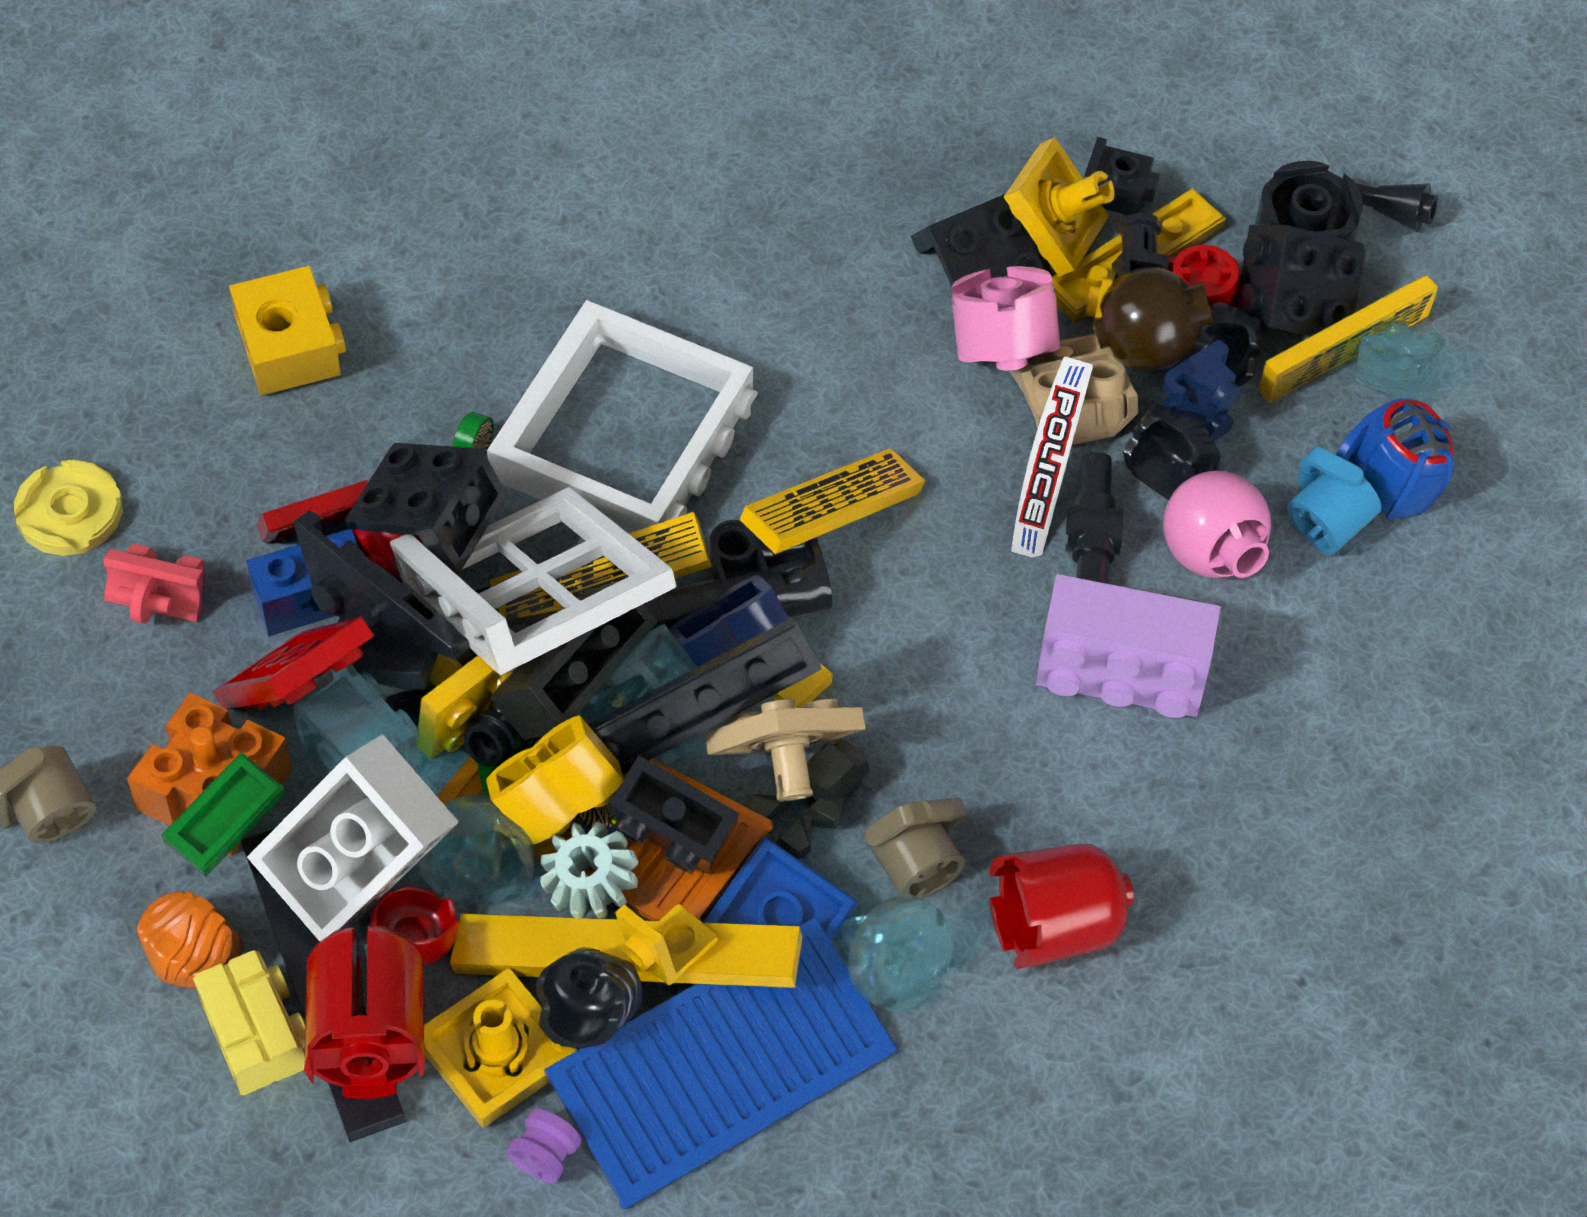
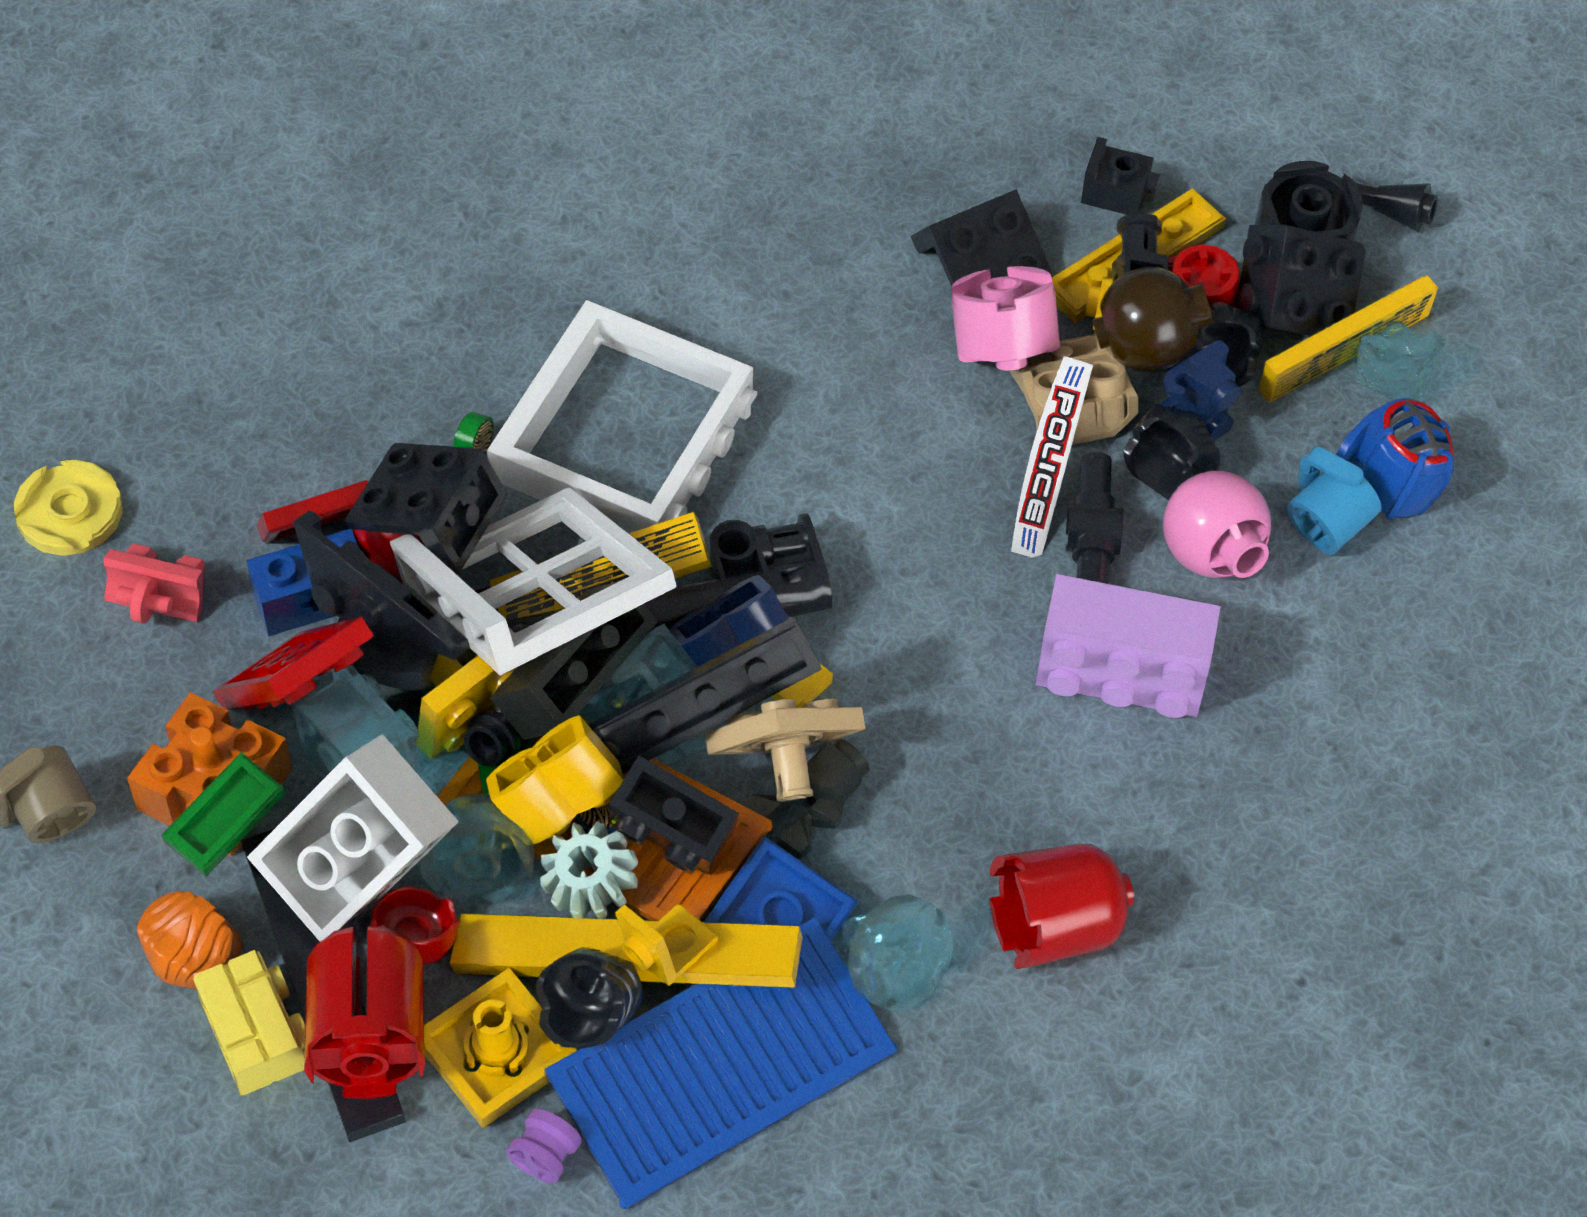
yellow brick [229,266,346,396] -> none
yellow tile [740,448,926,554] -> none
dark tan piece [865,797,968,902] -> none
yellow plate [1004,137,1114,277] -> none

